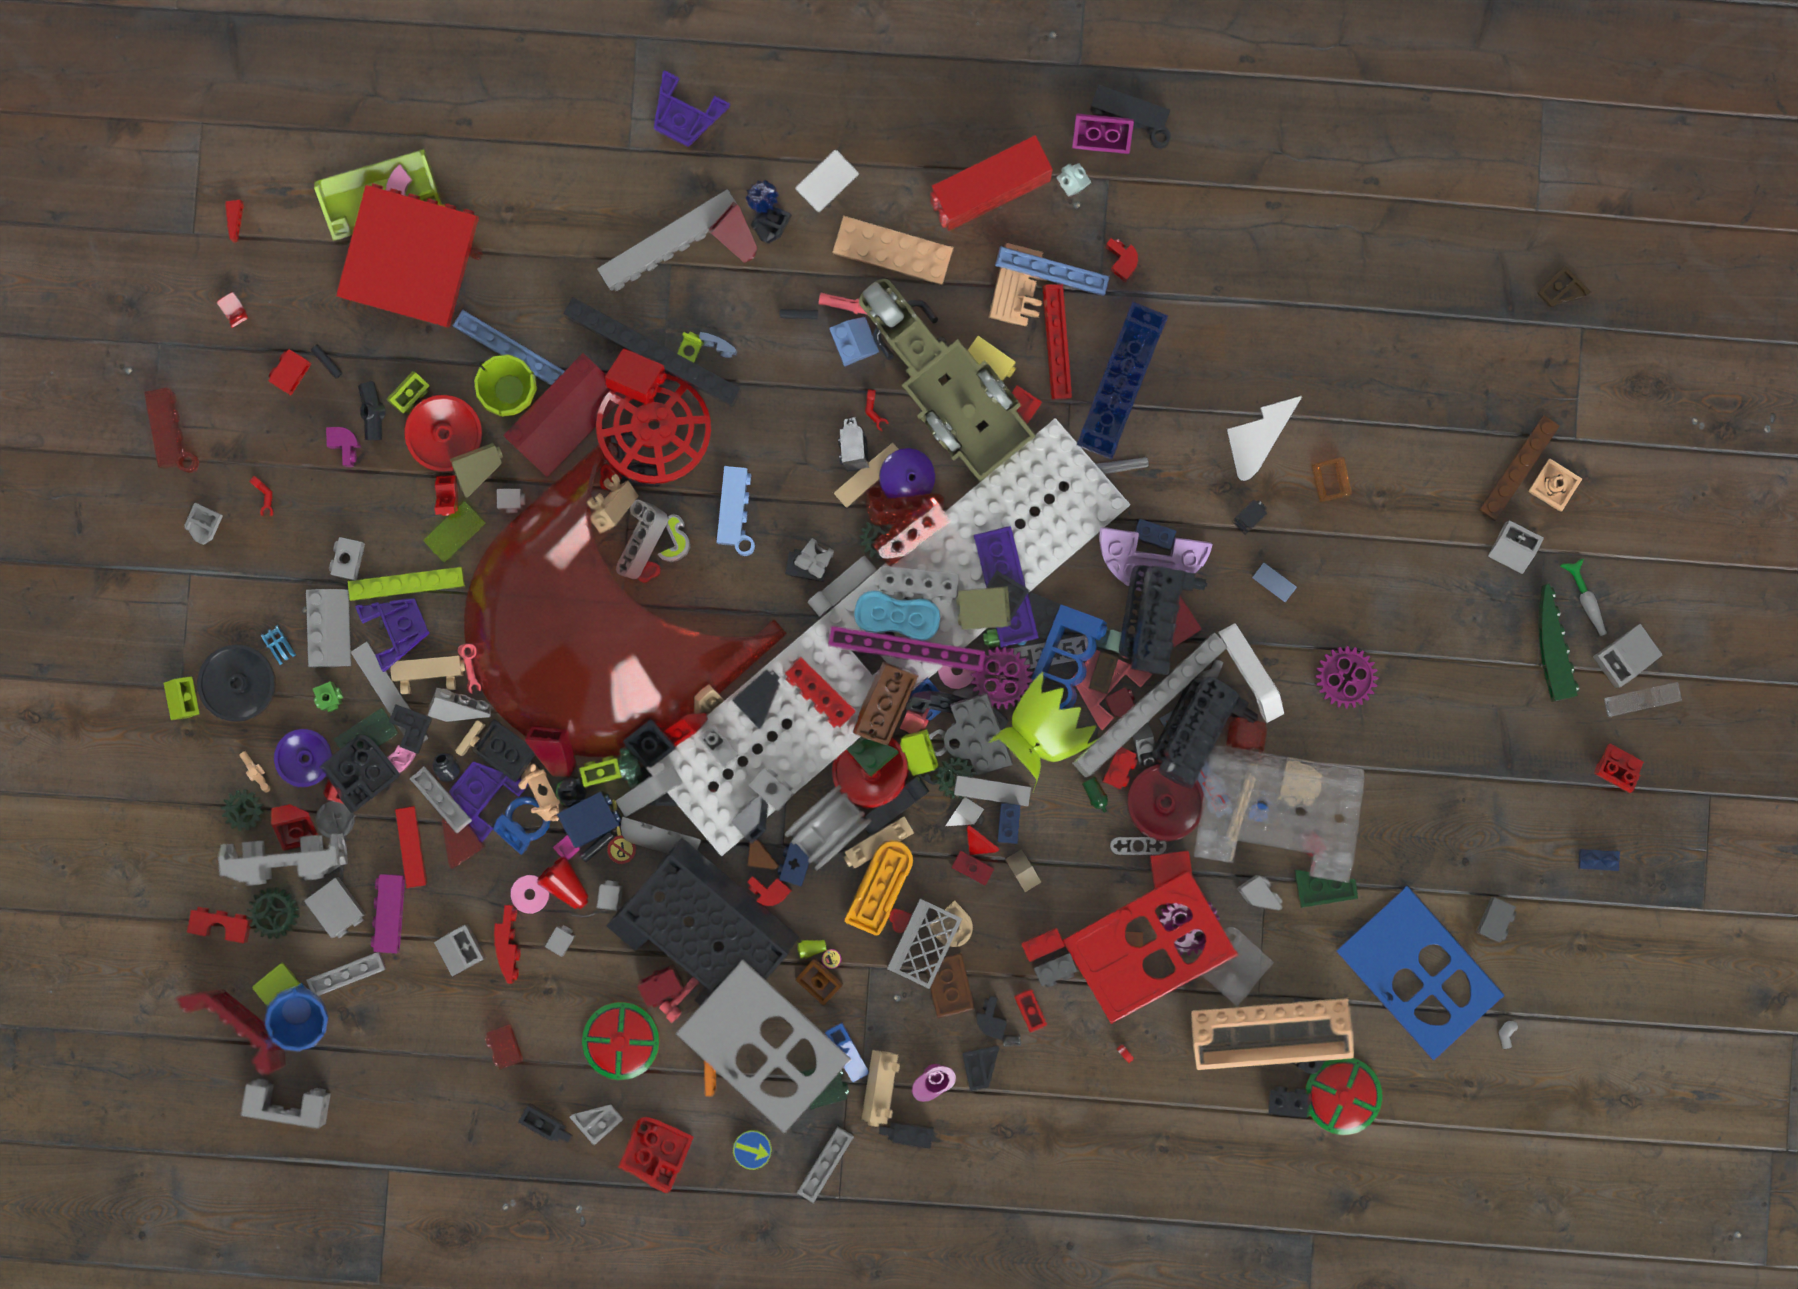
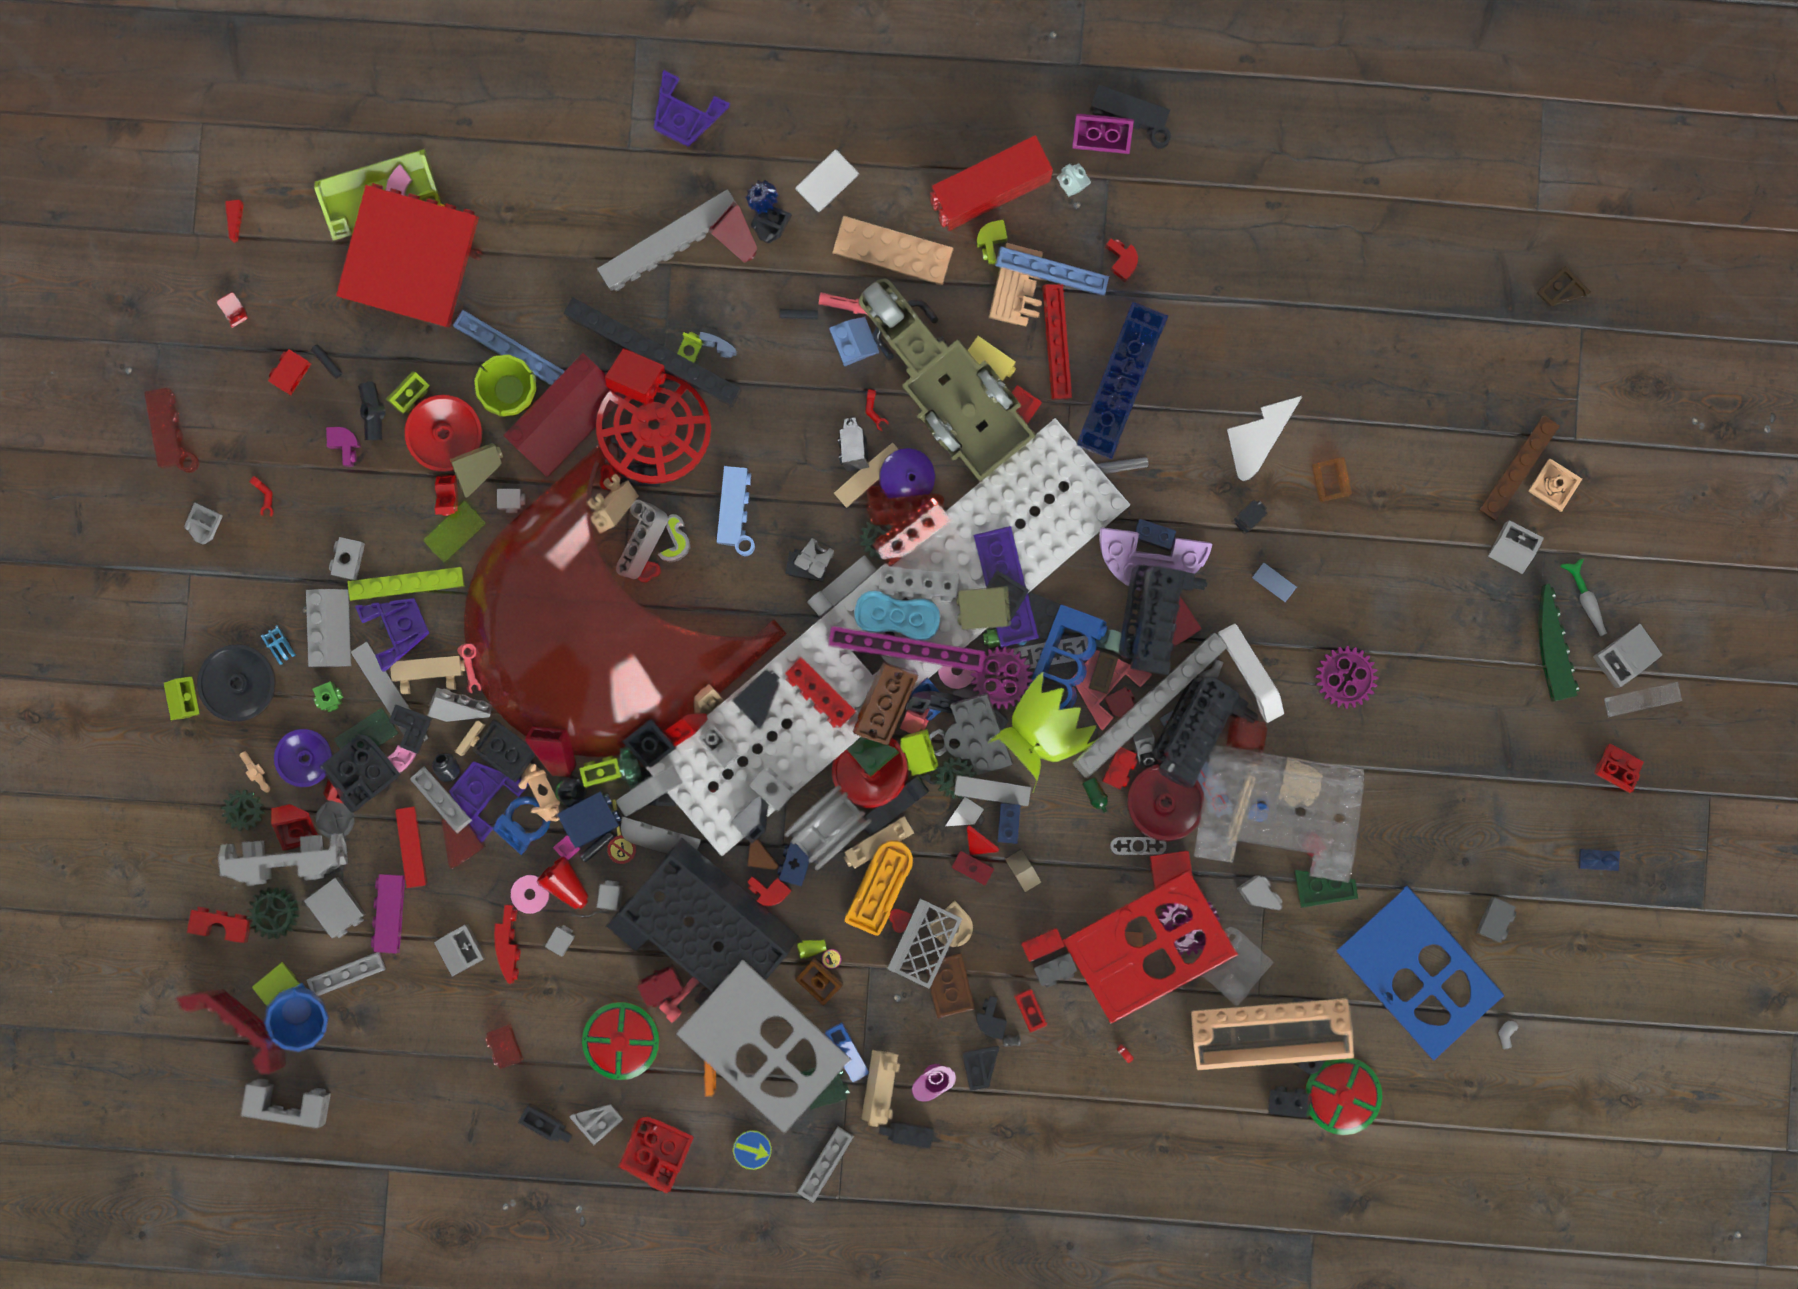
none -> lime brick [977,220,1007,265]

